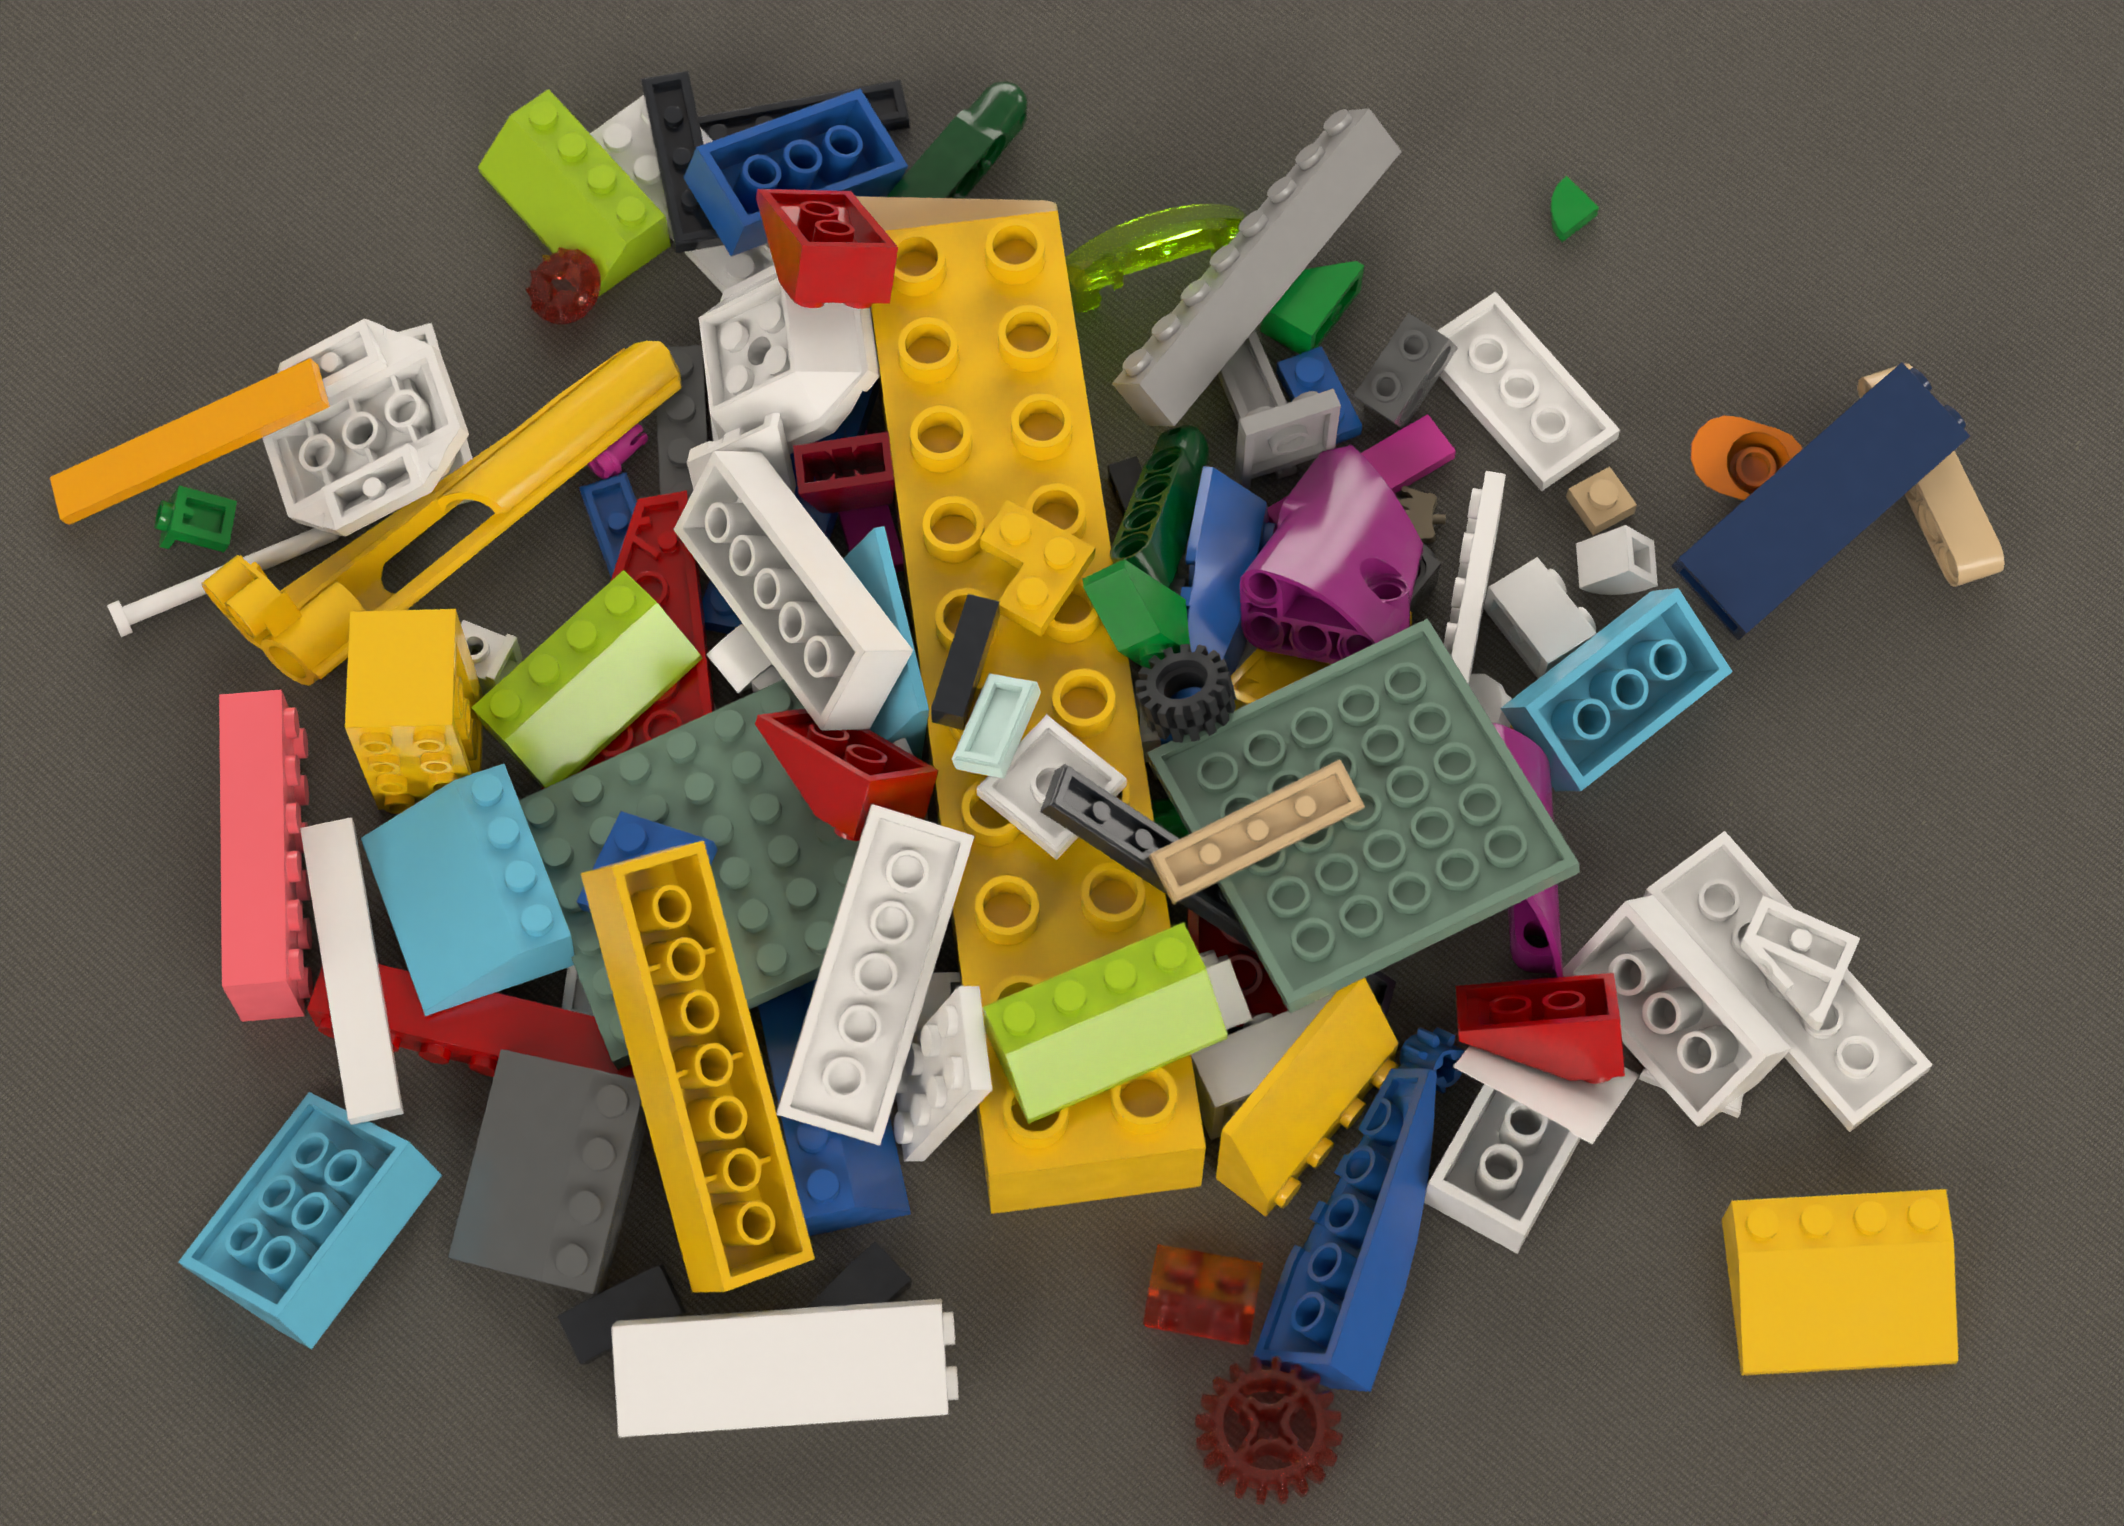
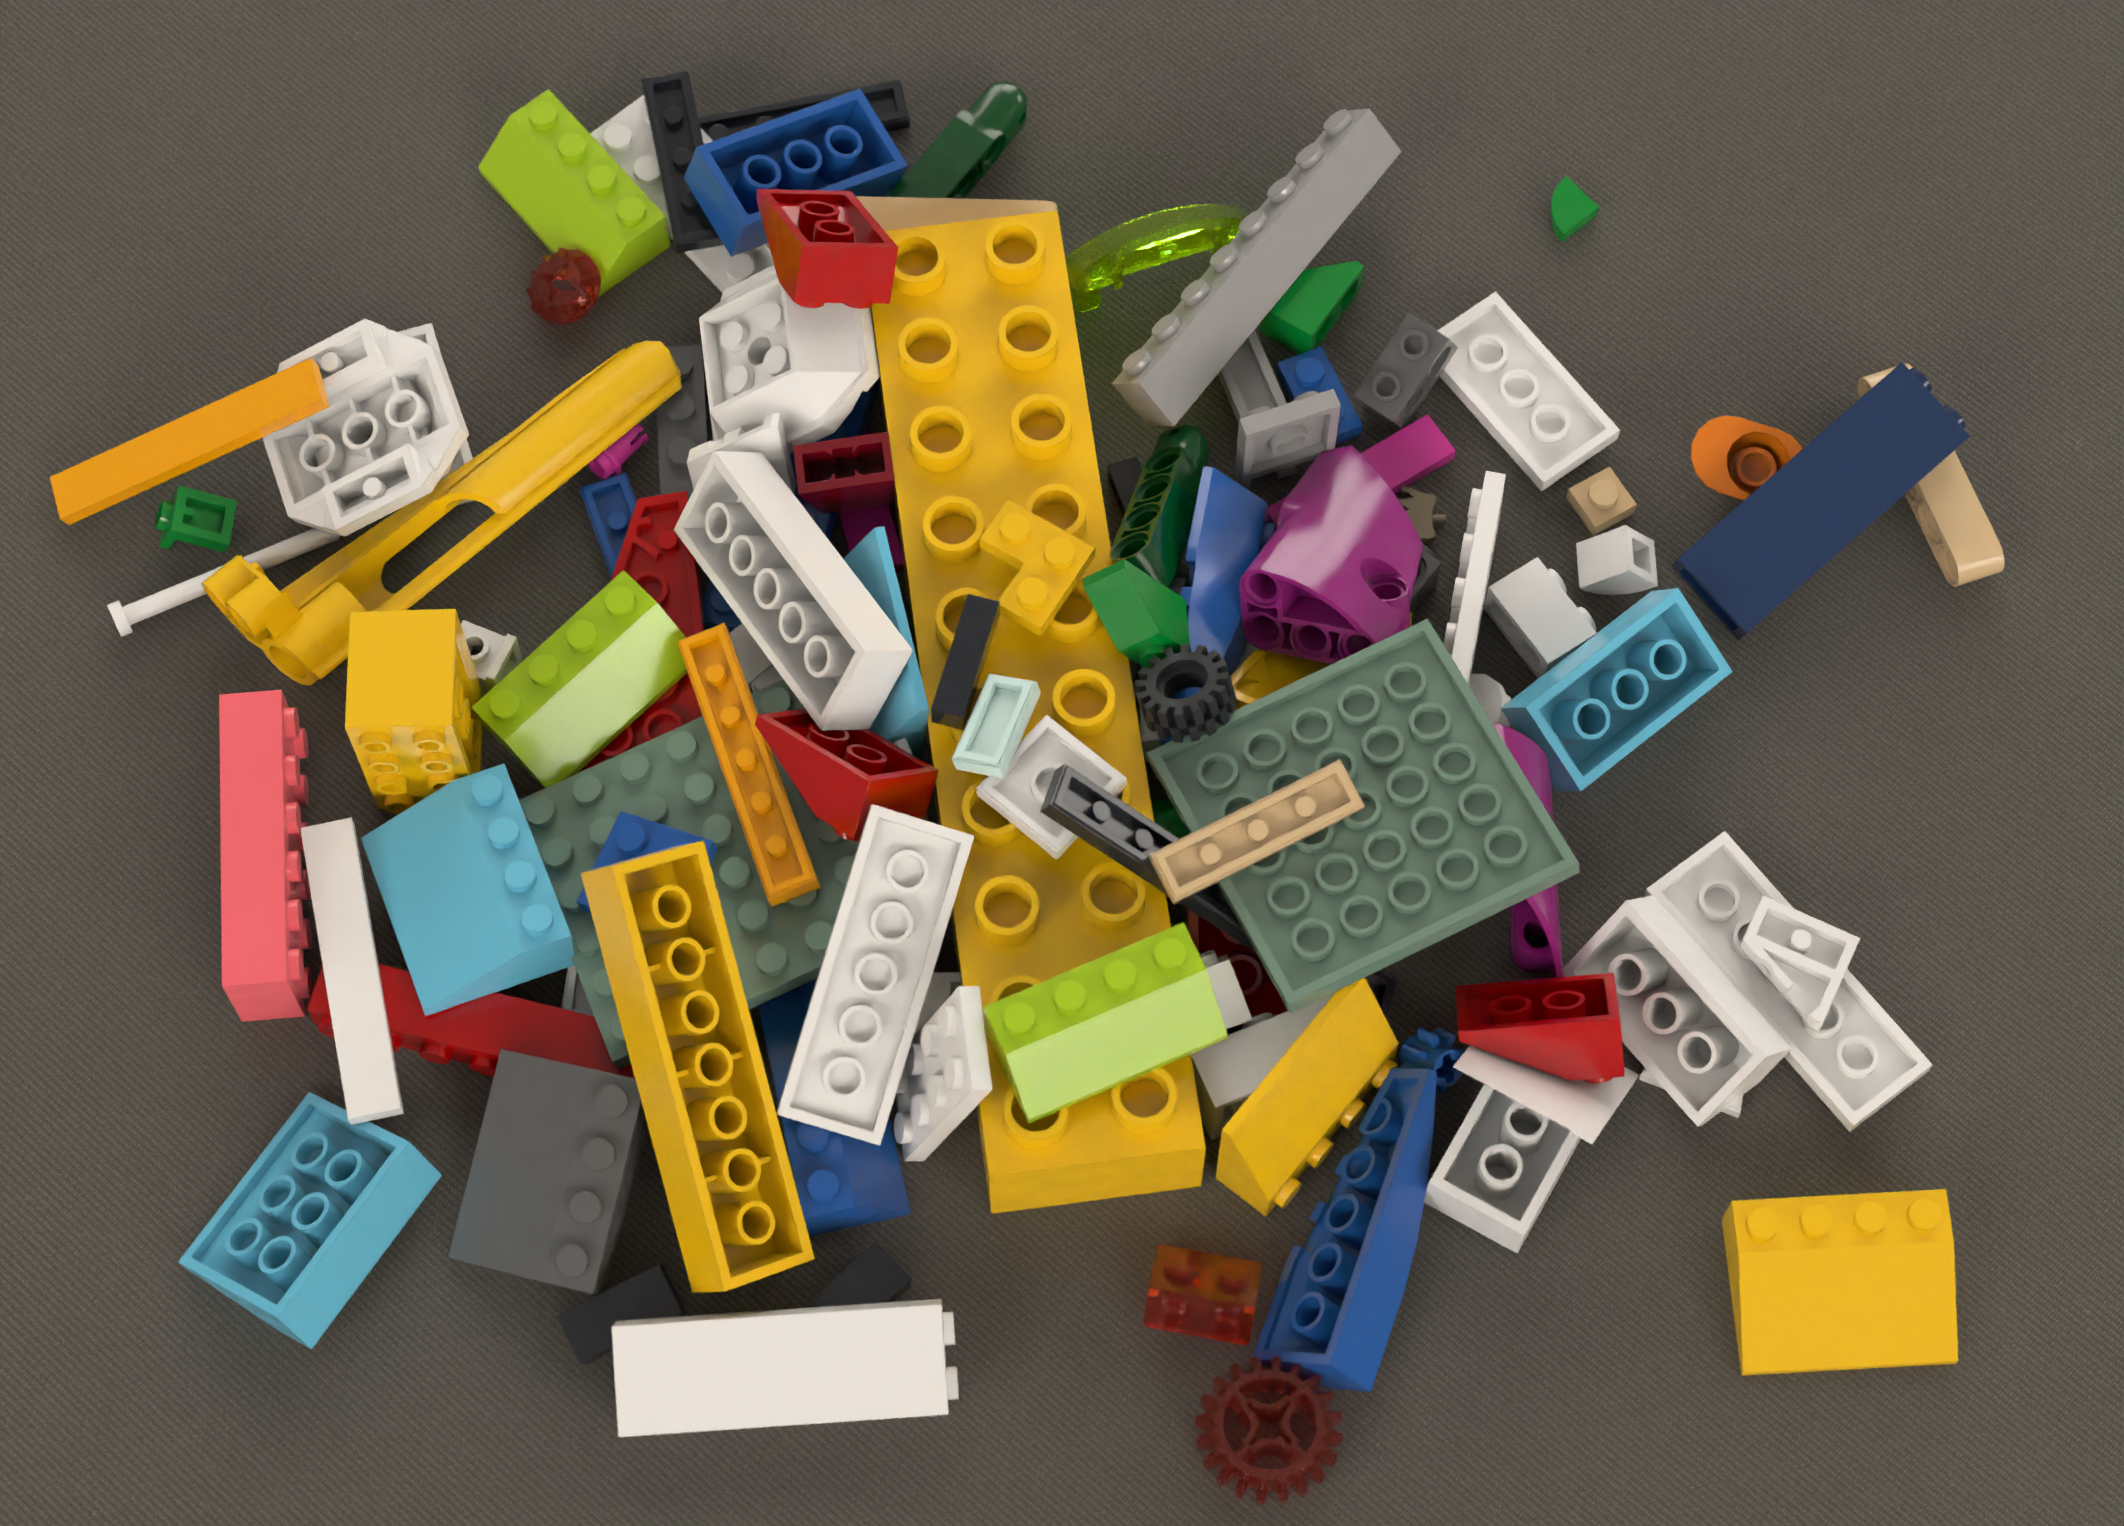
none -> light orange tile [677,623,821,907]

